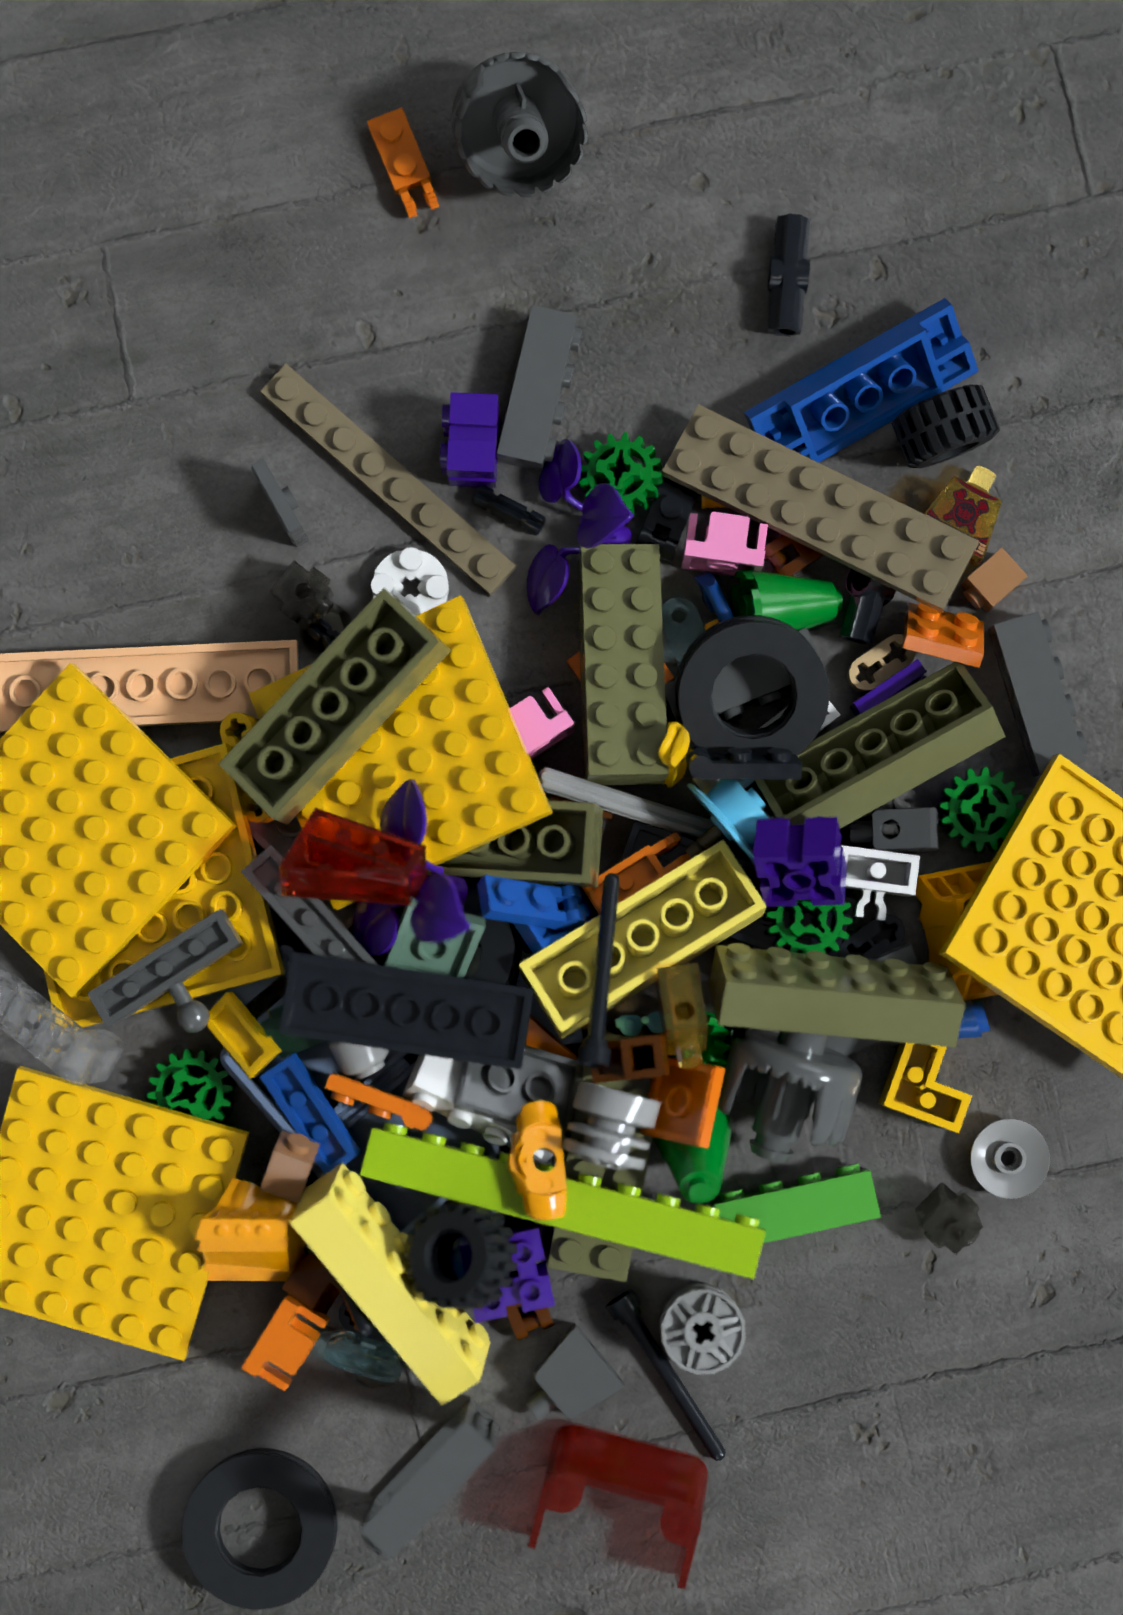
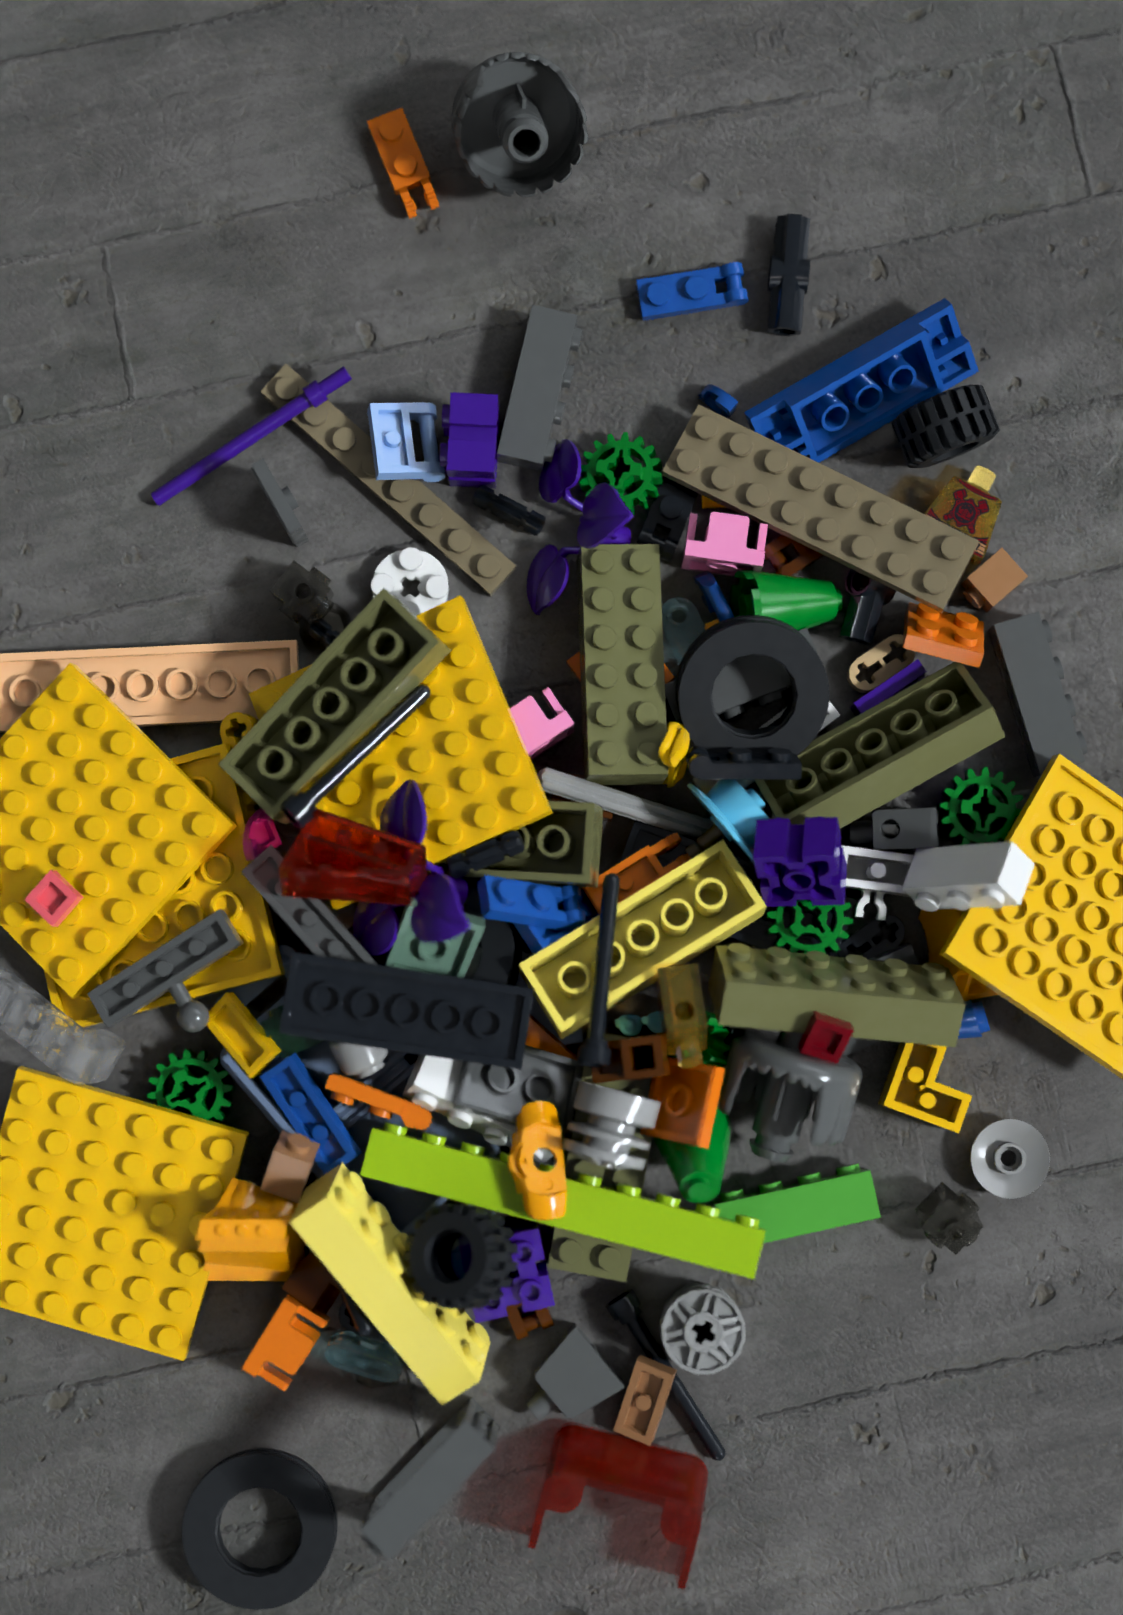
none -> coral plate [24,870,83,927]
none -> dark purple bar [151,366,352,506]
none -> dark pink tile [243,809,282,861]
none -> black piece [279,685,431,829]
none -> light blue plate [367,402,445,482]
none -> black axle [447,830,525,879]
none -> medium nougat plate [613,1355,677,1446]
none -> blue plate [636,262,749,321]
none -> blue tile [698,384,738,419]
none -> dark red tile [798,1011,854,1064]
none -> white brick [902,841,1034,912]

